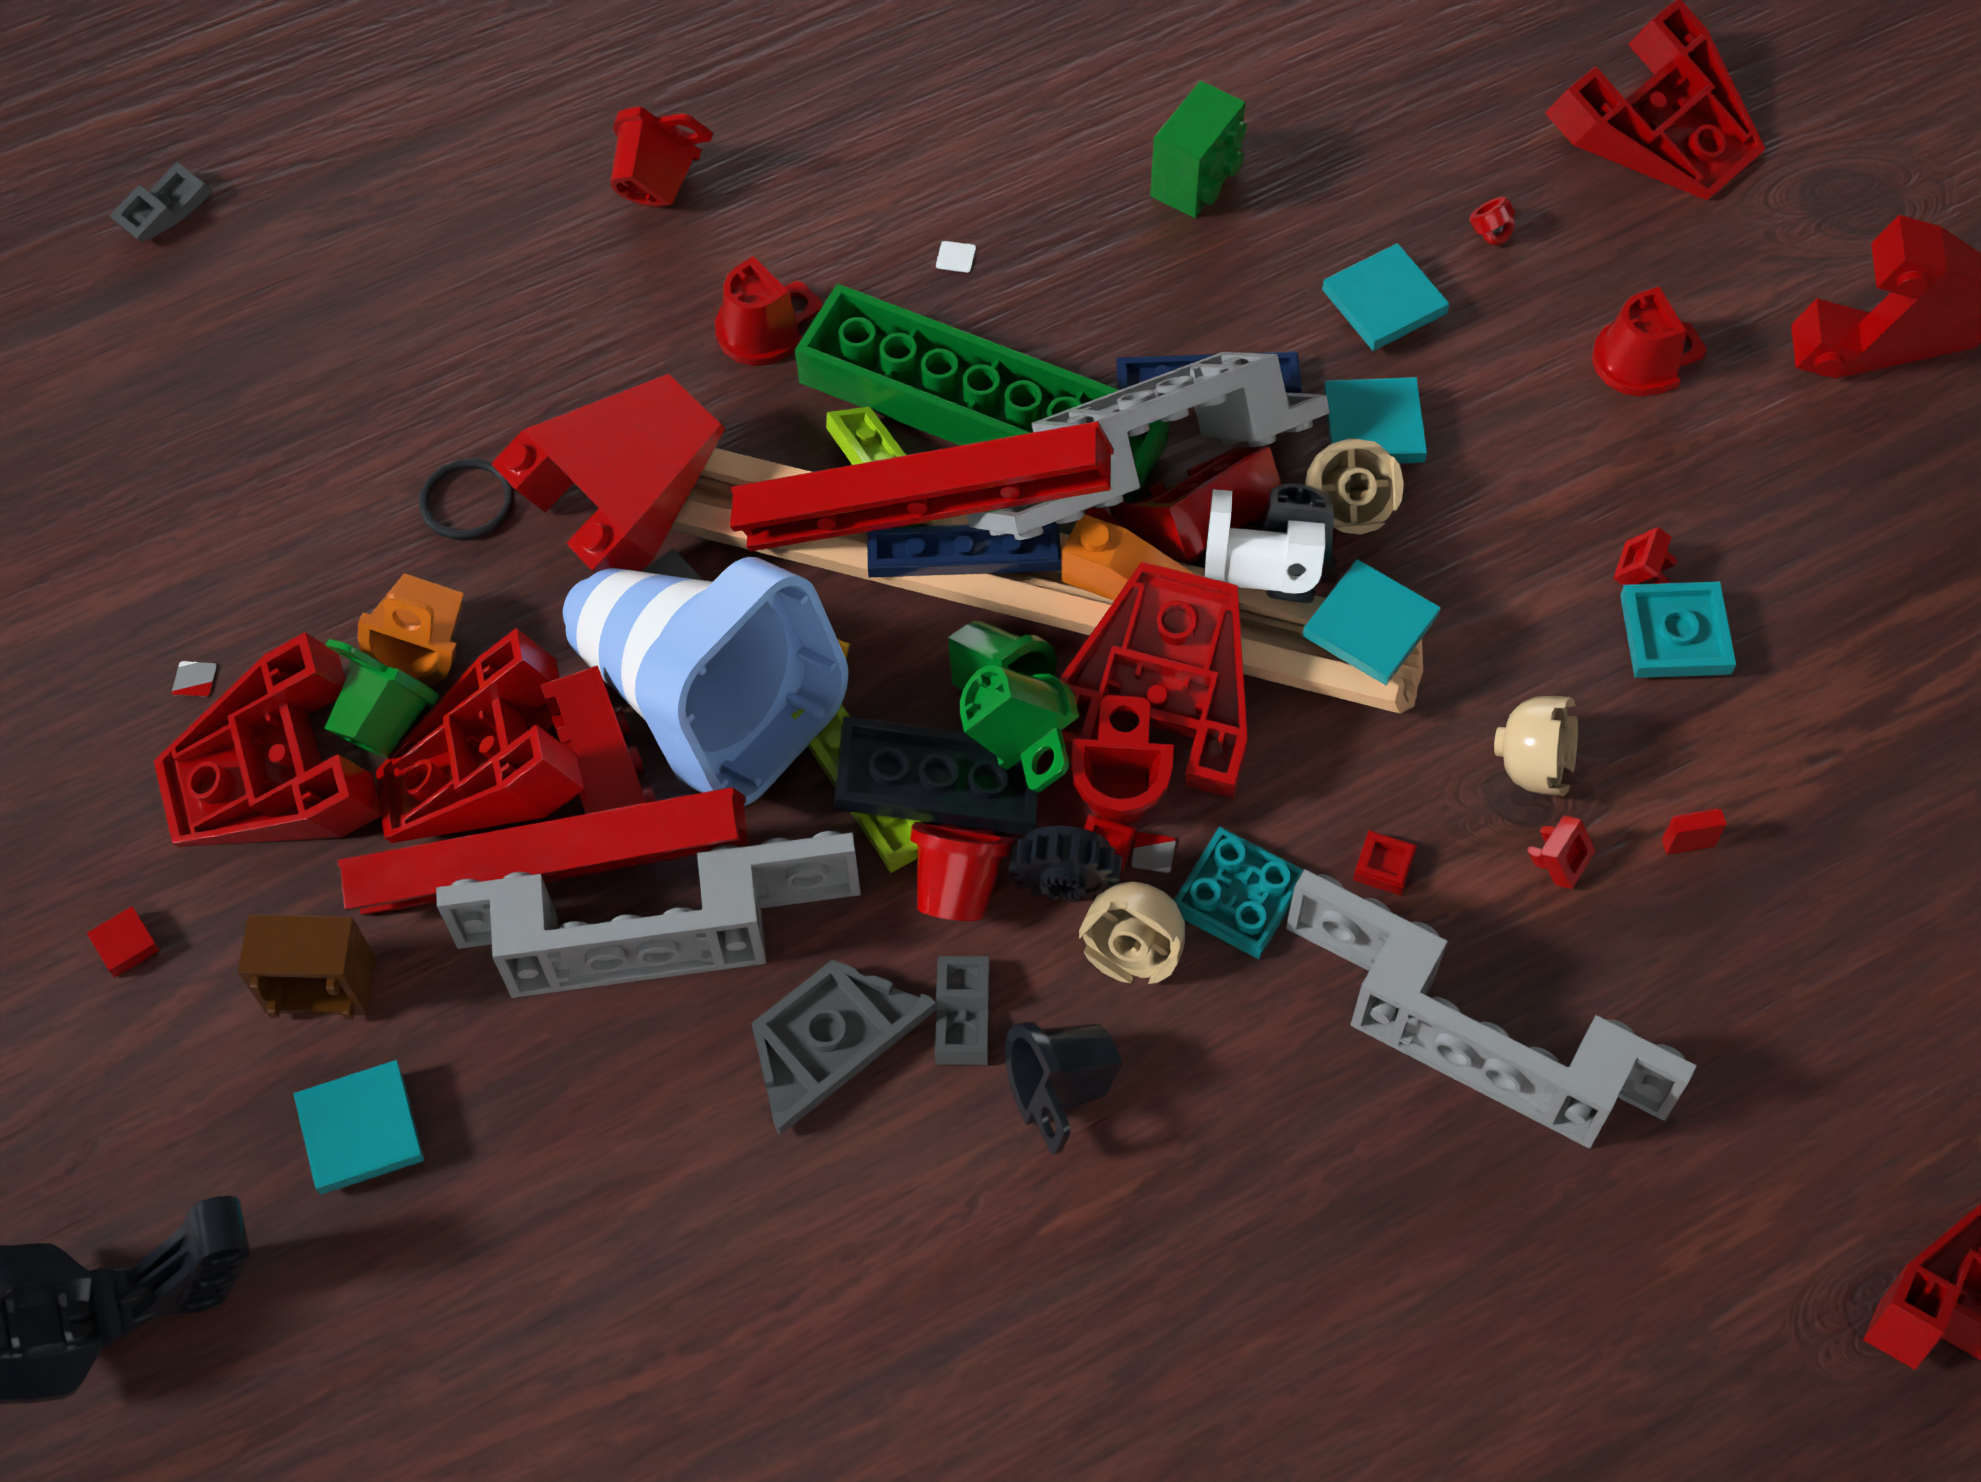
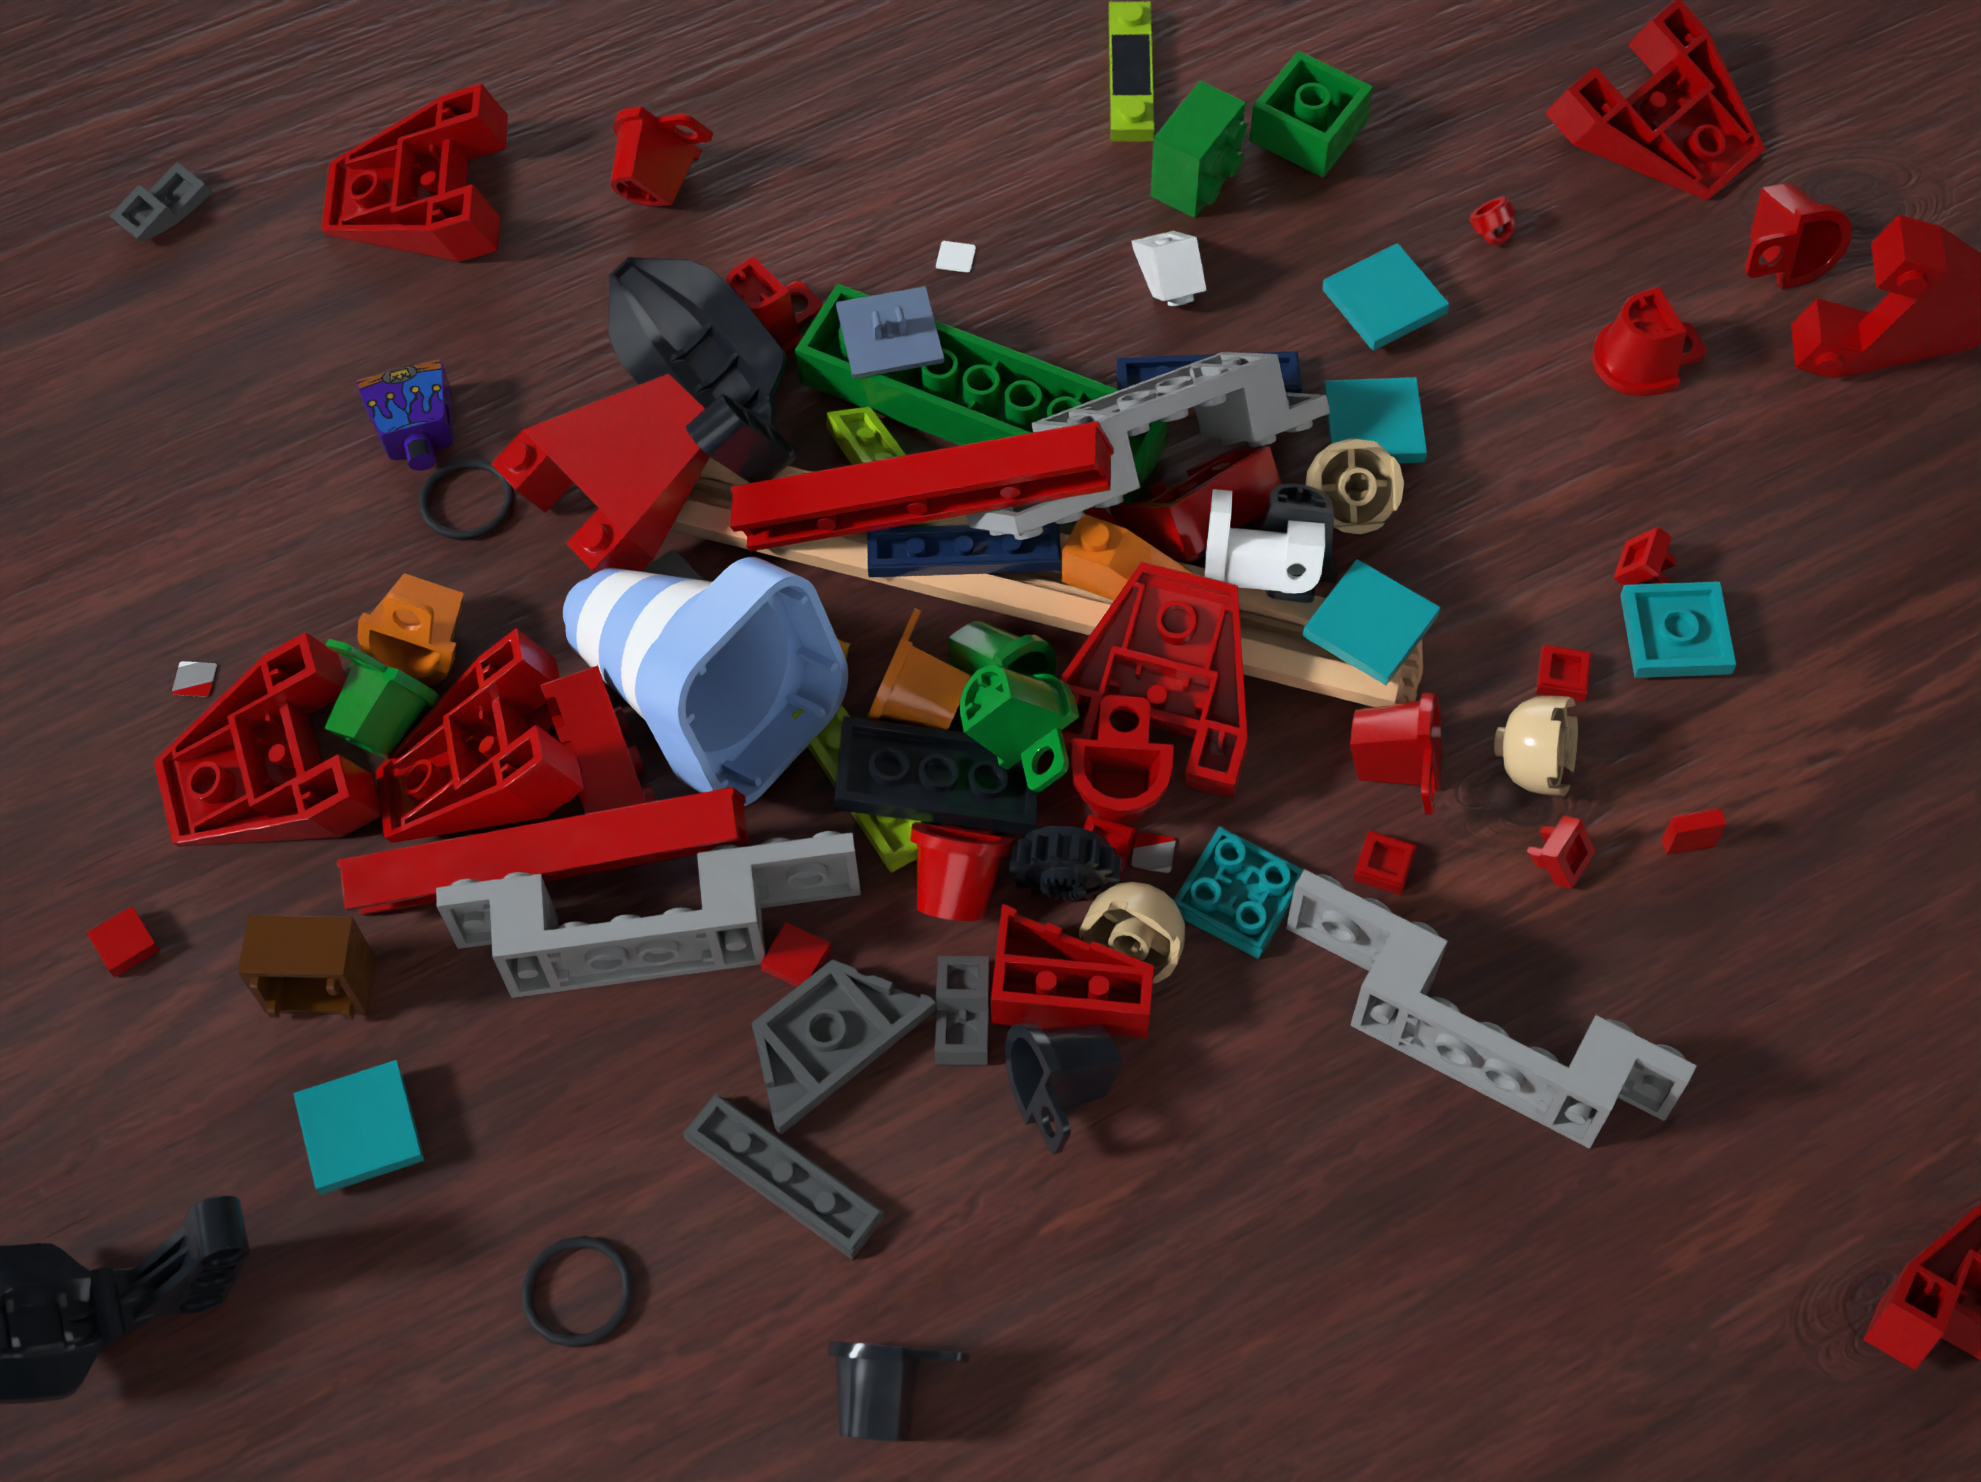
none -> red wedge [321,83,508,262]
none -> torso [355,359,453,471]
none -> black piece [521,1236,634,1347]
none -> black piece [608,257,797,483]
none -> dark grey tile [683,1093,885,1260]
none -> red tile [760,922,832,987]
none -> black container [828,1341,970,1442]
none -> sand blue piece [836,286,944,379]
none -> orange container [866,608,971,730]
none -> red wedge [991,904,1154,1038]
none -> lime plate [1109,2,1154,142]
none -> white slope [1132,231,1207,306]
none -> green brick [1249,50,1373,178]
none -> red container [1350,693,1443,815]
none -> red tile [1536,644,1592,702]
none -> red container [1745,184,1852,289]

